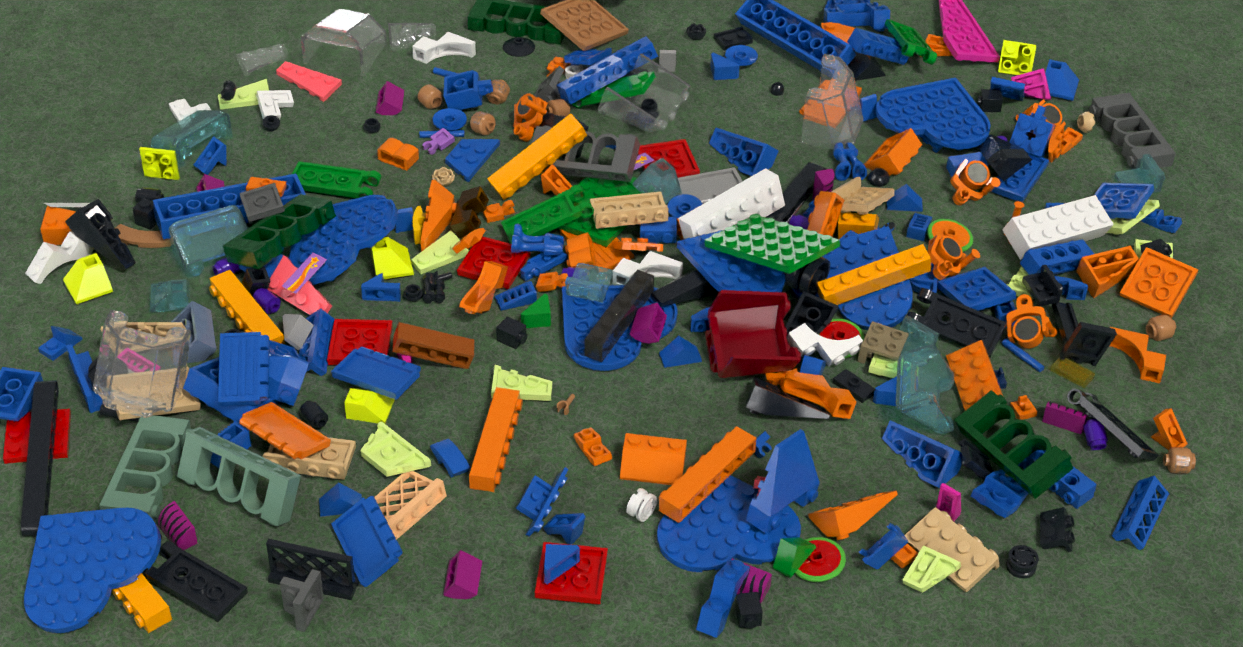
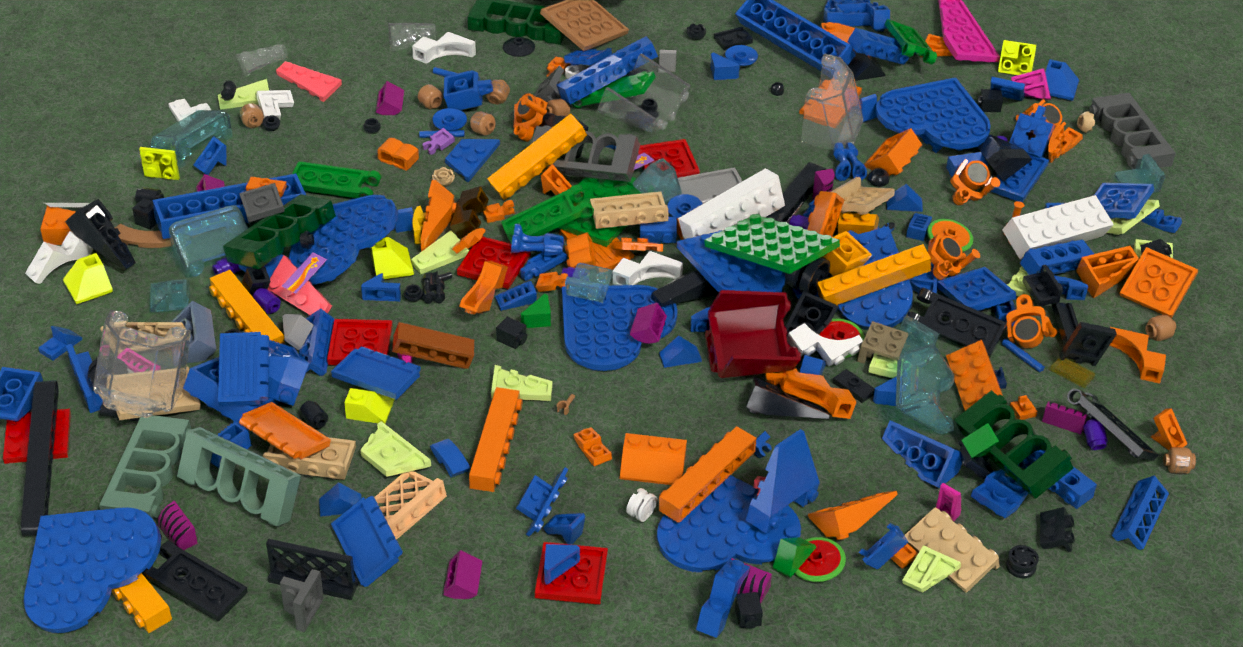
clear windscreen [300,8,387,76] -> none
clear smoke brick [585,269,654,362] -> none
blue wedge [709,128,778,176] -> none
none -> medium nougat head [240,103,264,128]
none -> black plate [300,231,314,249]
none -> light orange slope [822,231,872,276]
none -> green slope [962,423,999,458]

